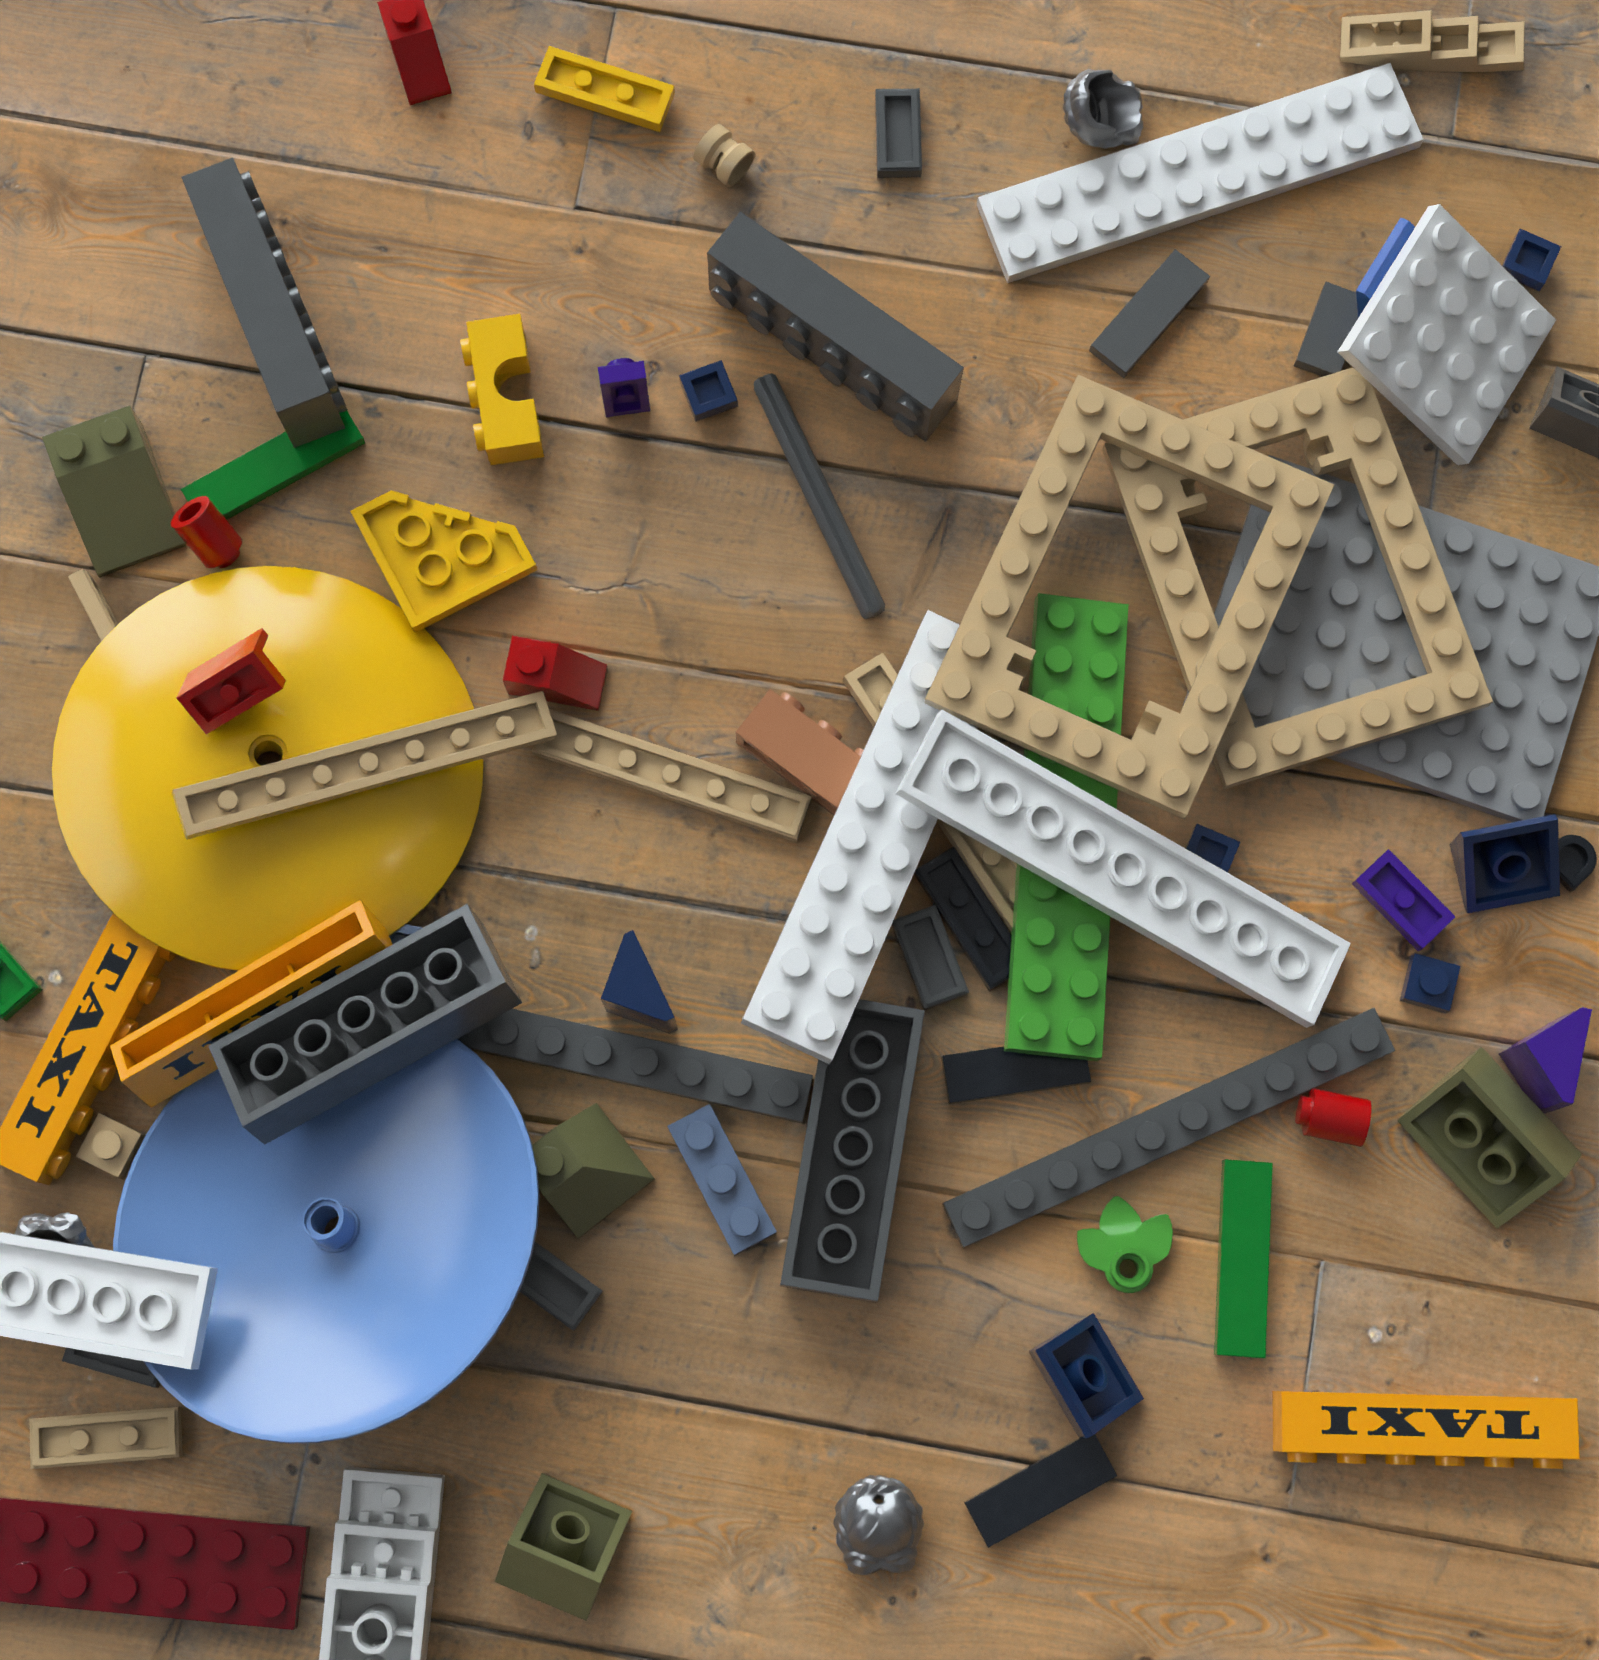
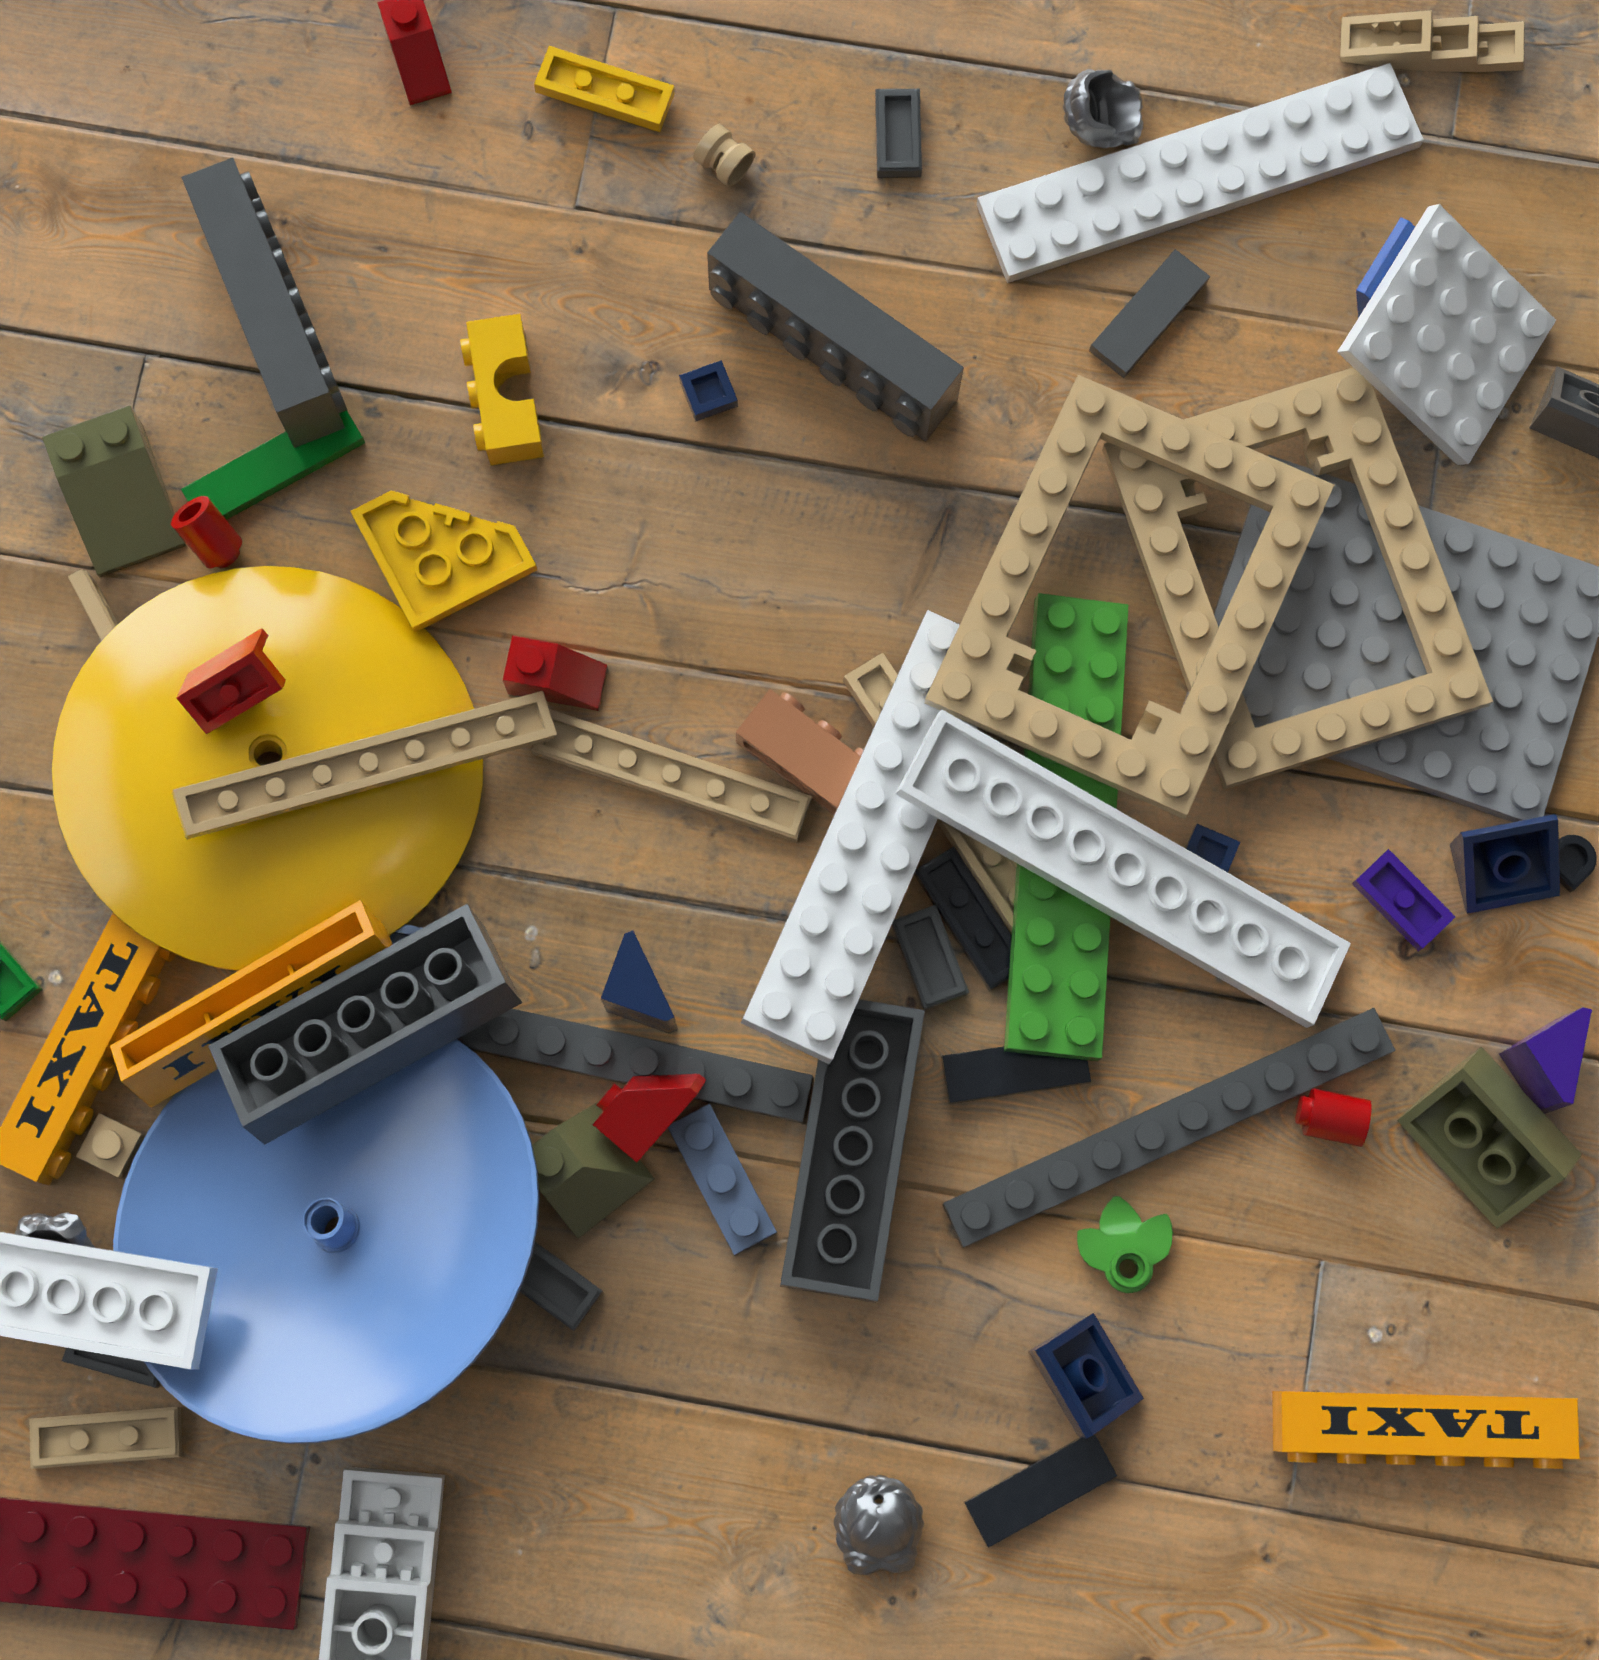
olive slope [495,1473,632,1621] -> none
dark purple plate [598,358,650,417] -> none
dark grey axle [754,373,885,619] -> none
green tile [1214,1159,1273,1359] -> none
dark grey tile [1294,282,1358,377] -> none
dark blue plate [1400,953,1461,1014] -> none
dark blue plate [1502,228,1562,292] -> none
none -> red slope [593,1074,706,1163]

